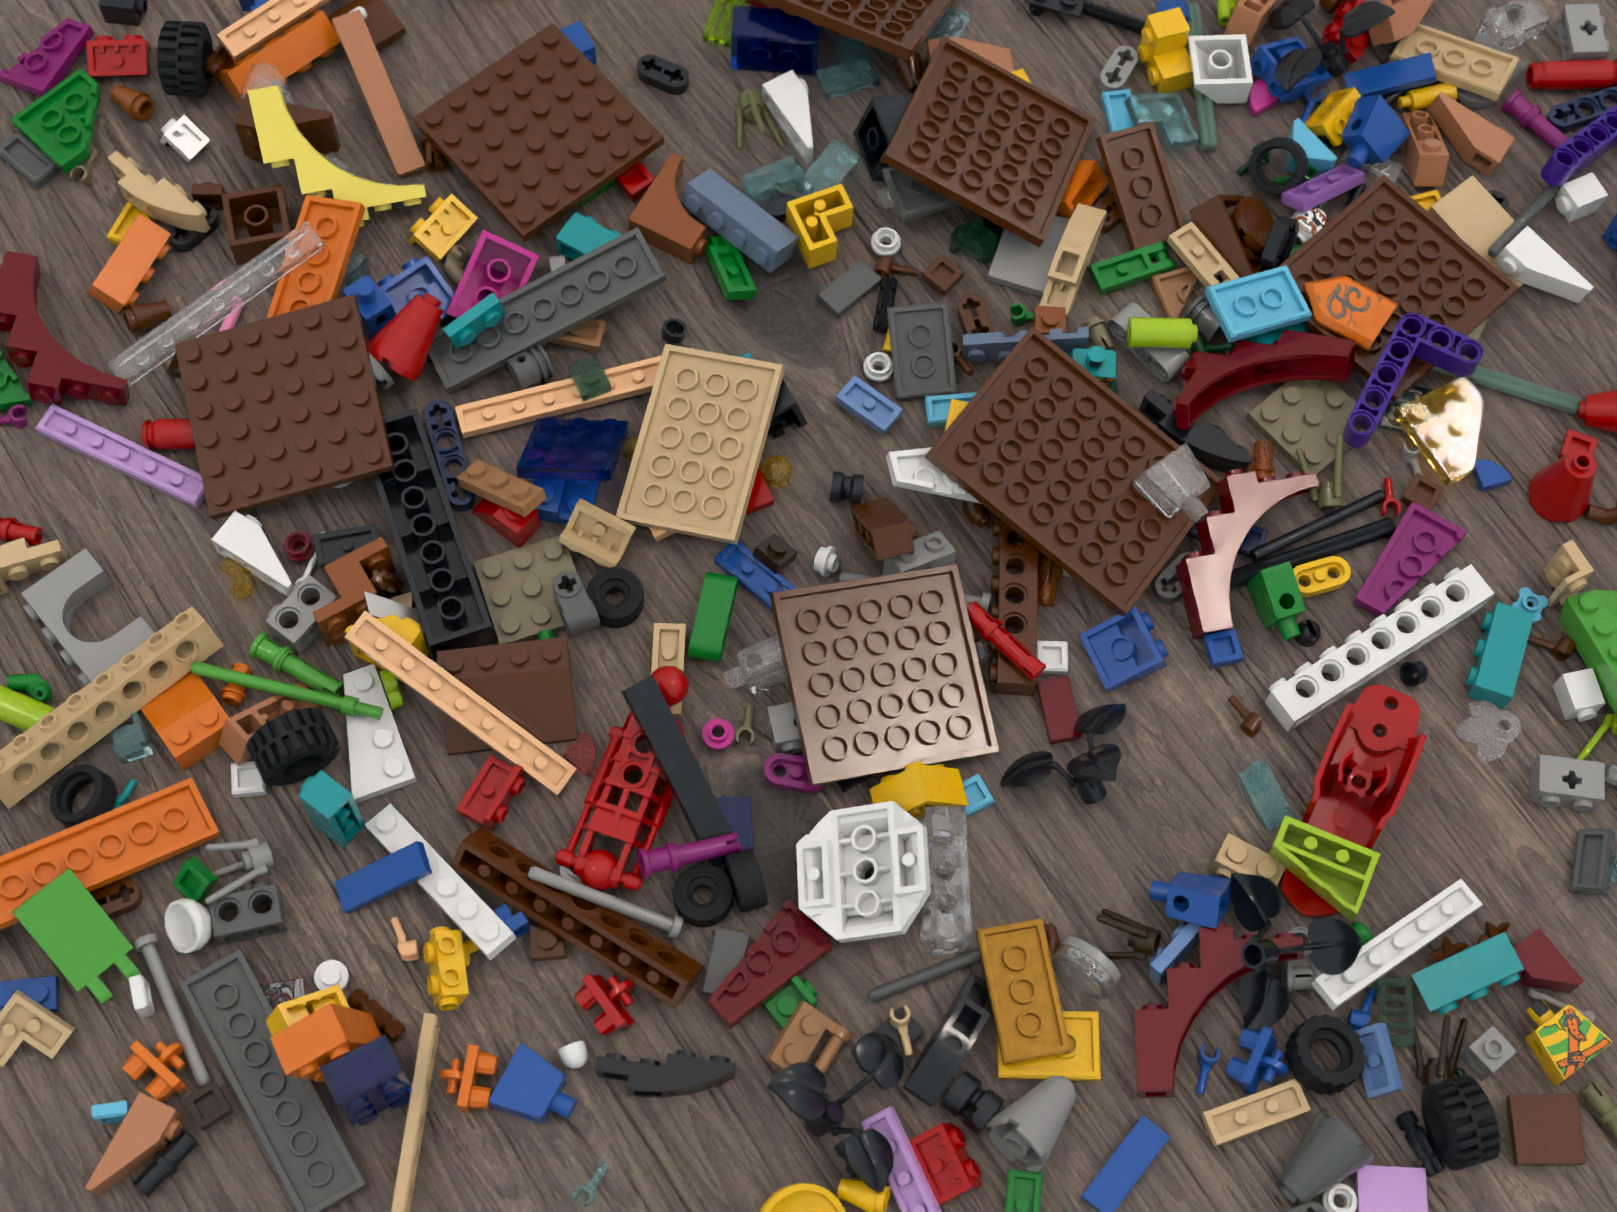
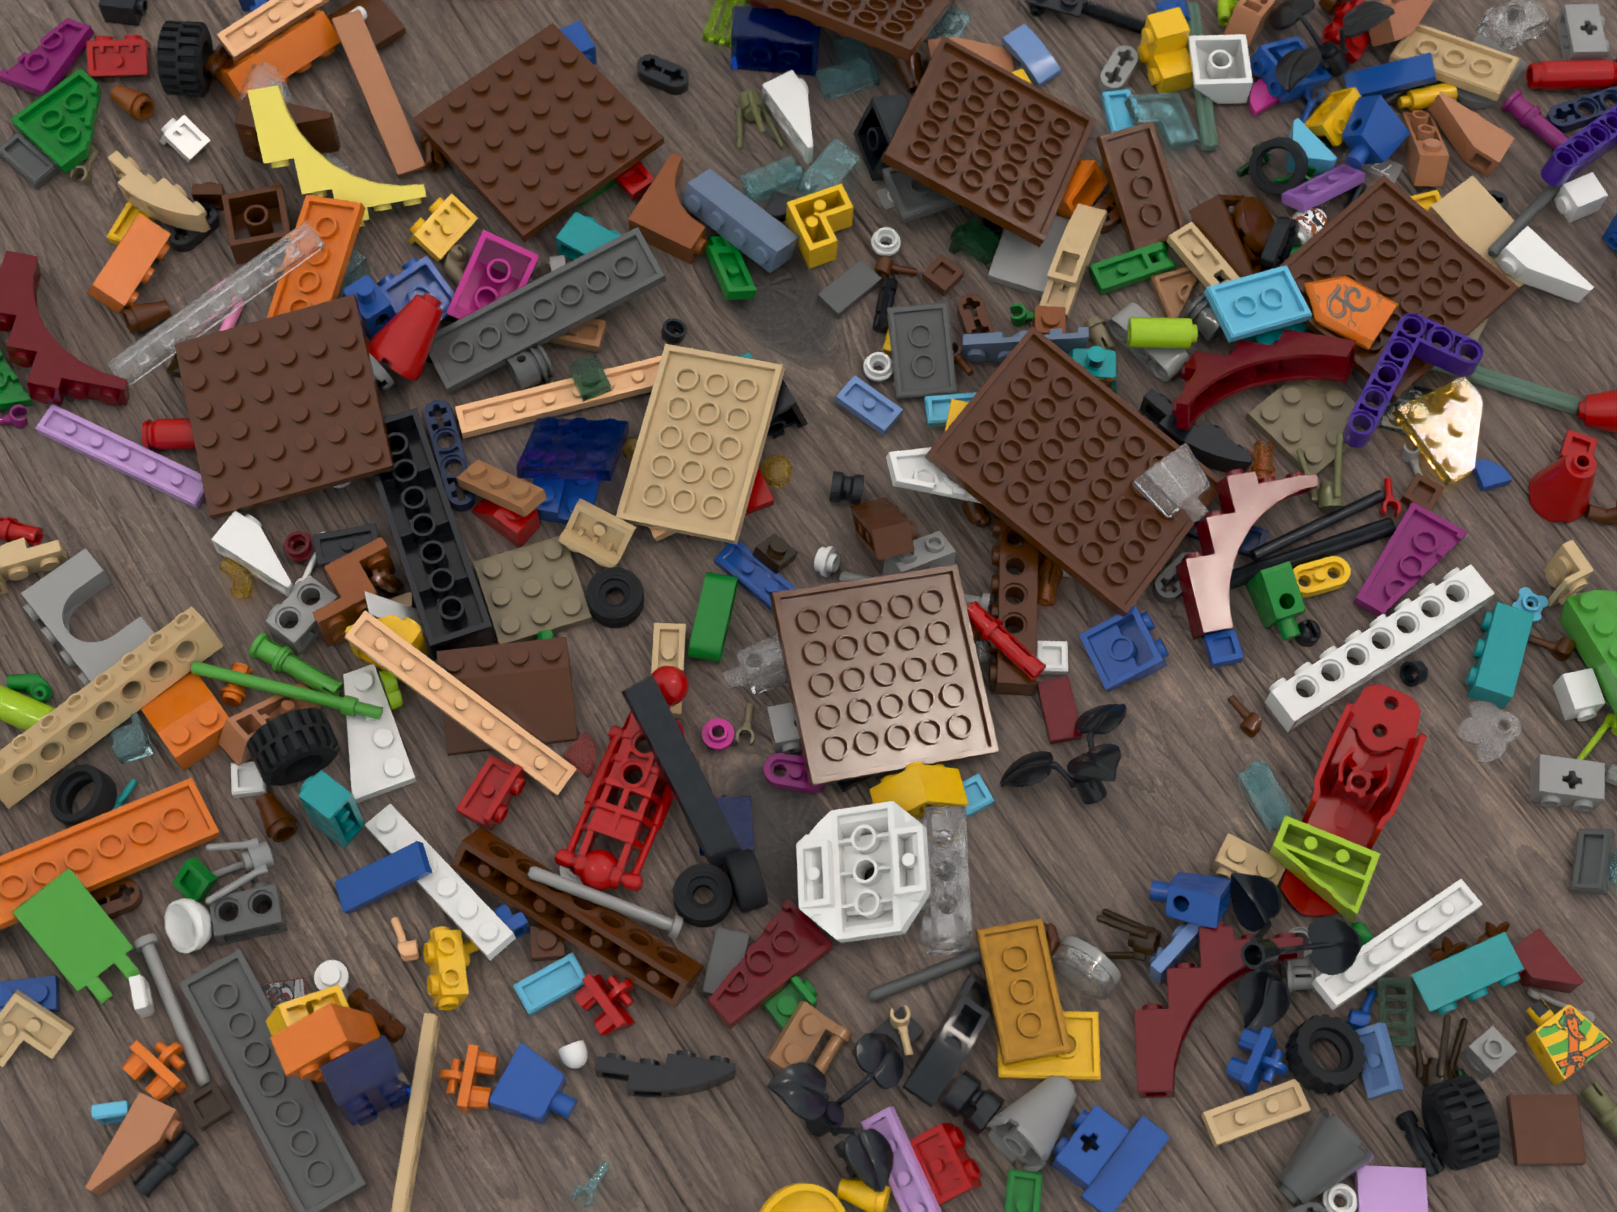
teal plate [443,293,506,349] -> none
dark grey piece [553,570,600,637] -> none
magenta pin [637,832,741,878] -> none
dark green hand [1190,338,1233,355] -> none
blue hand [1196,1044,1220,1095] -> none
none -> reddish brown cone [256,792,297,842]
none -> medium azure tile [513,952,586,1017]
none -> medium blue slope [1002,23,1061,88]
none -> blue brick [1051,1105,1130,1191]

